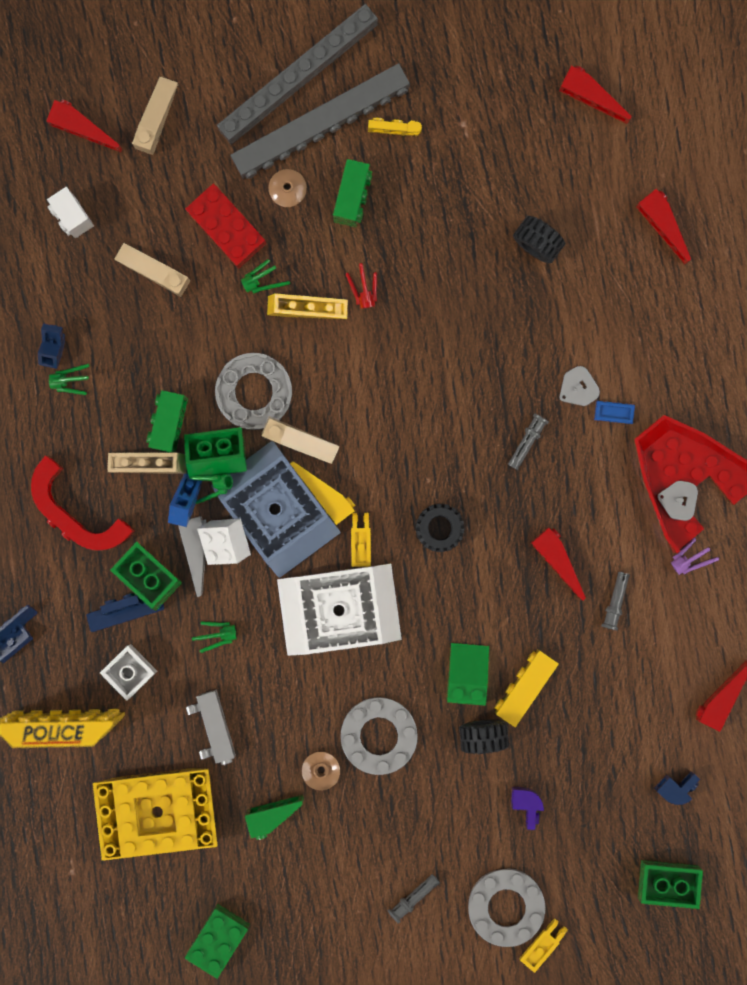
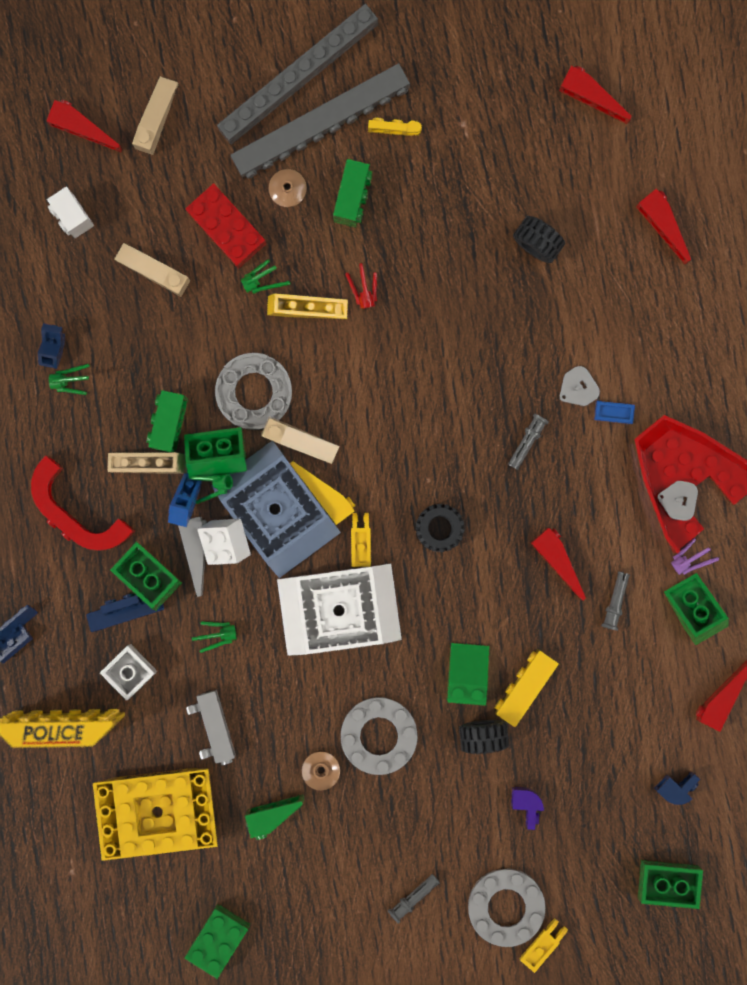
none -> green slope [664,573,729,646]

